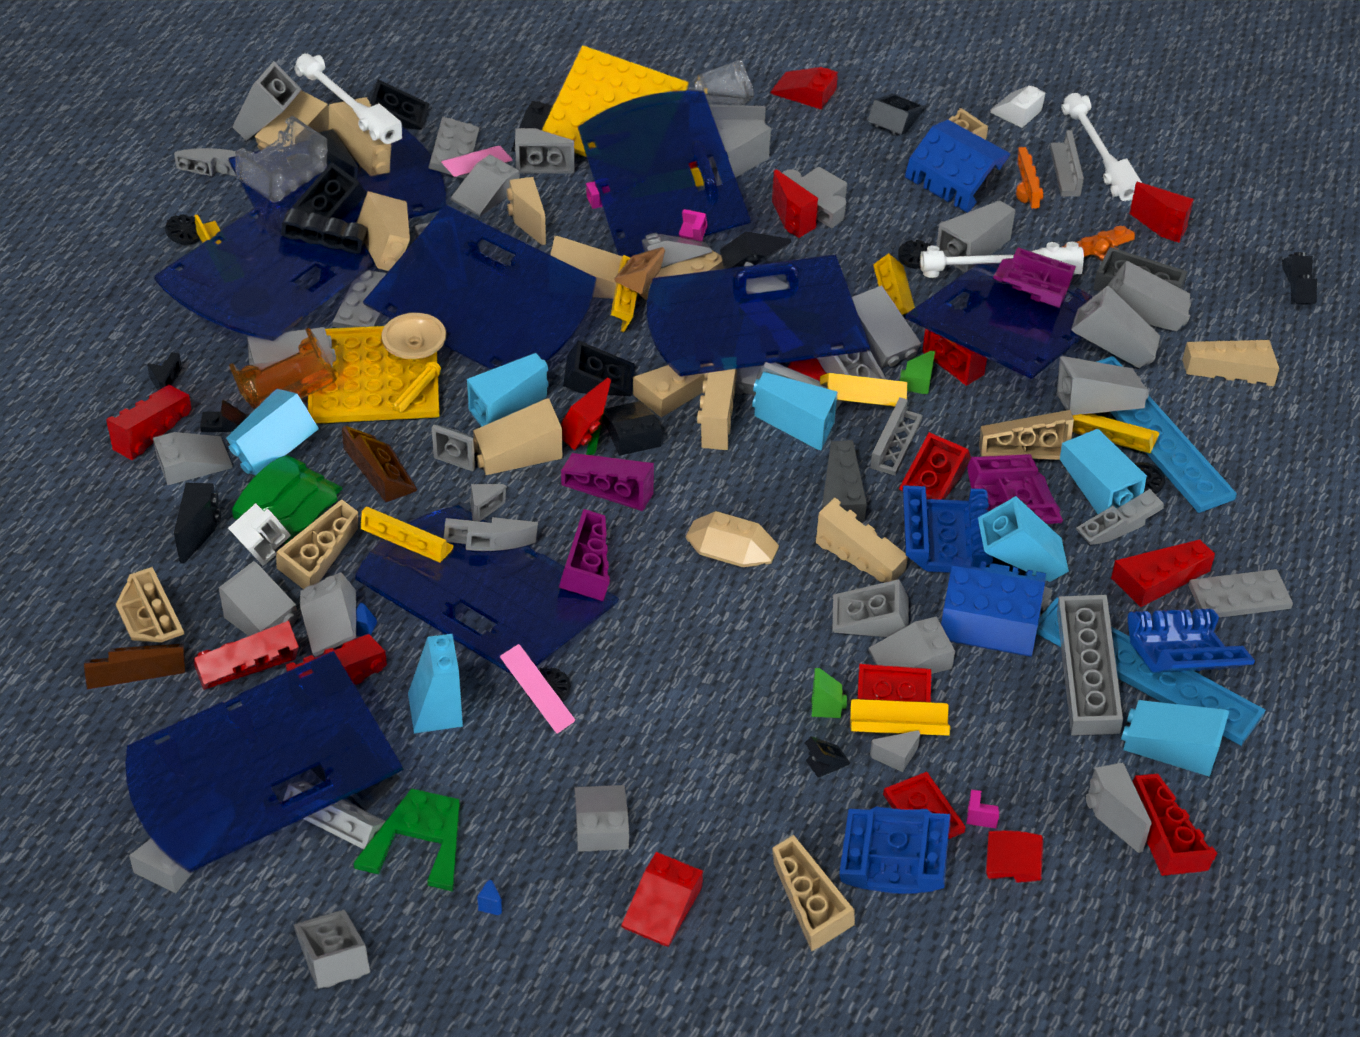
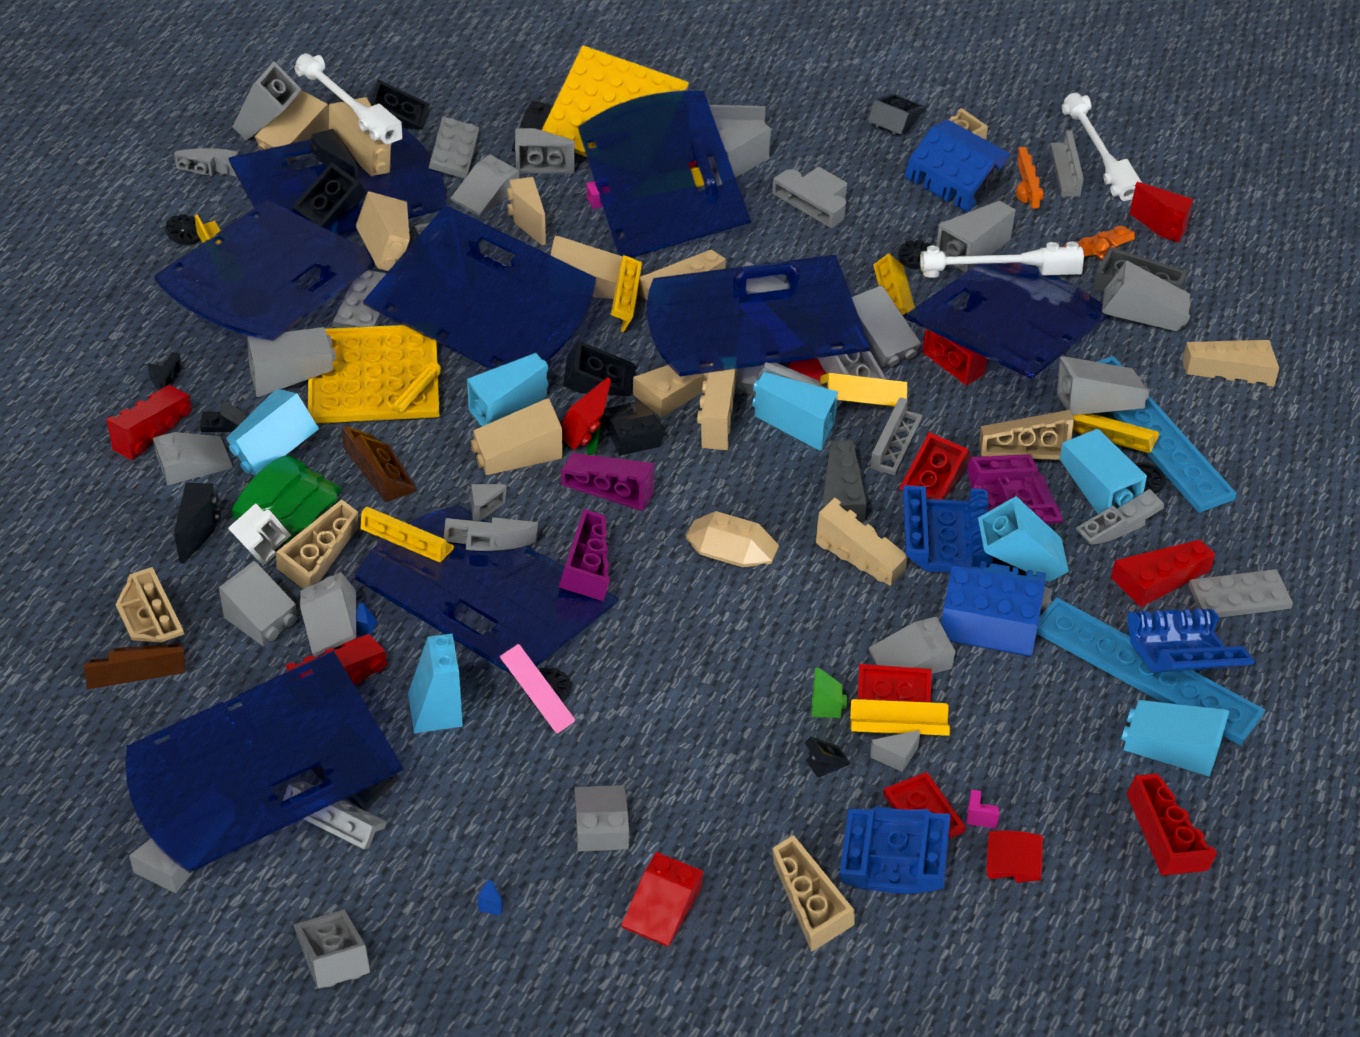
wedge [194,621,299,690] -> none
clear orange windscreen [229,328,337,410] -> none
clear windscreen [235,115,327,203] -> none
black brick [281,209,368,254] -> none
green wing [354,788,460,891] -> none
tan dish [382,313,446,360] -> none
light grey slope [432,425,475,471] -> none
bright pink sticker [441,146,513,177] -> none
medium nougat slope [614,247,665,294] -> none
light grey slope [642,233,712,267] -> none
dark pink panel [679,209,708,242] -> none
clear windscreen [686,59,754,106] -> none
black slope [720,231,792,275] -> none
red slope [771,67,838,110] -> none
red slope [772,169,818,238] -> none
light grey slope [832,579,909,637] -> none
bright green slope [900,351,935,394] -> none
white slope [990,85,1045,128] -> none
magenta slope [993,248,1076,309] -> none
light grey brick [1057,595,1123,736] -> none
light grey slope [1071,286,1160,368] -> none
light grey slope [1086,763,1151,853] -> none
black arch [1282,252,1317,305] -> none

